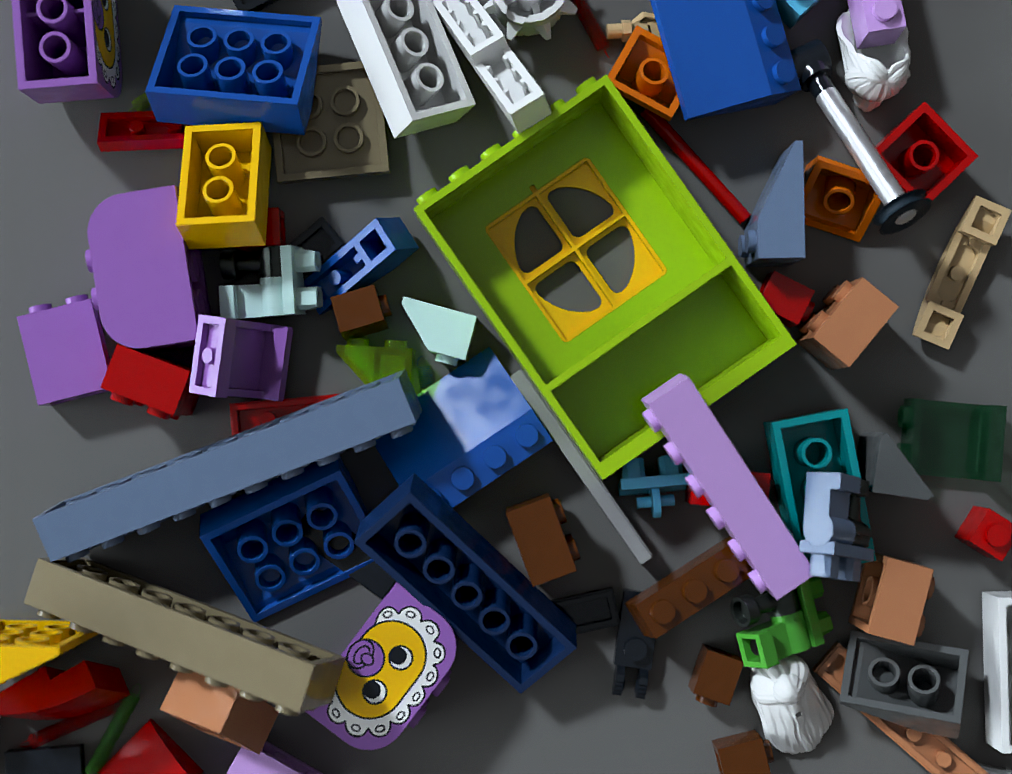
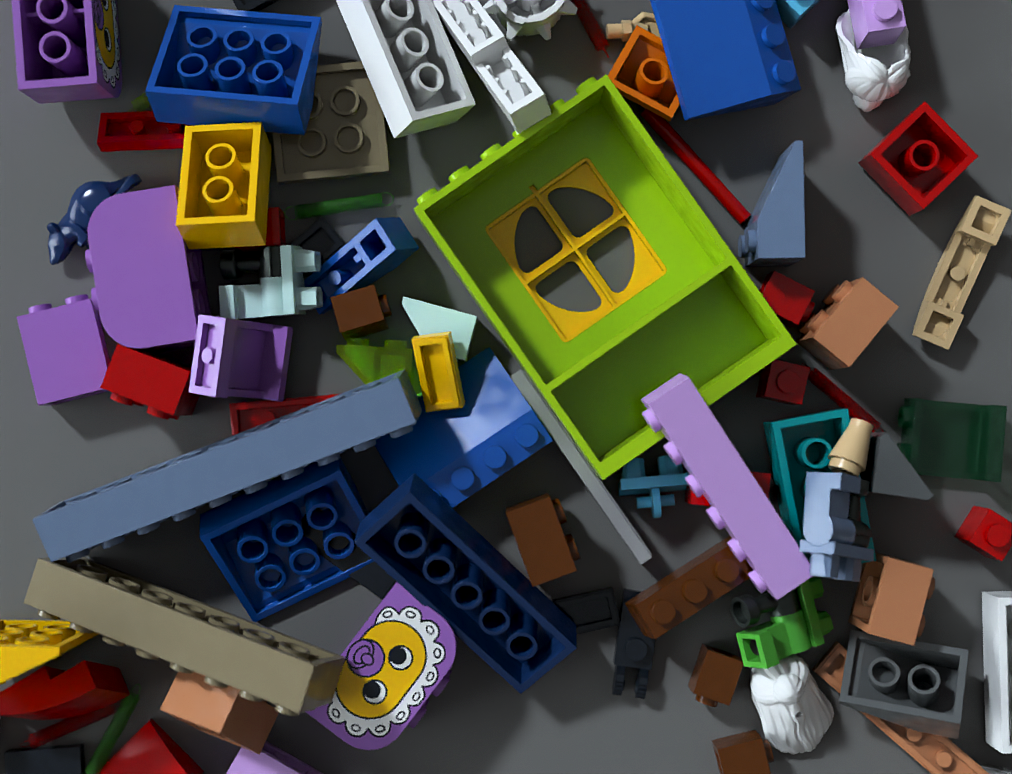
piece [790,38,933,235] -> none
orange slope [804,155,881,243] -> none
none -> dark blue animal [47,174,142,265]
none -> bright green piece [284,193,394,220]
none -> yellow tile [411,331,465,412]
none -> red brick [756,359,810,405]
none -> red piece [801,364,884,432]
none -> tan cone [828,418,873,477]

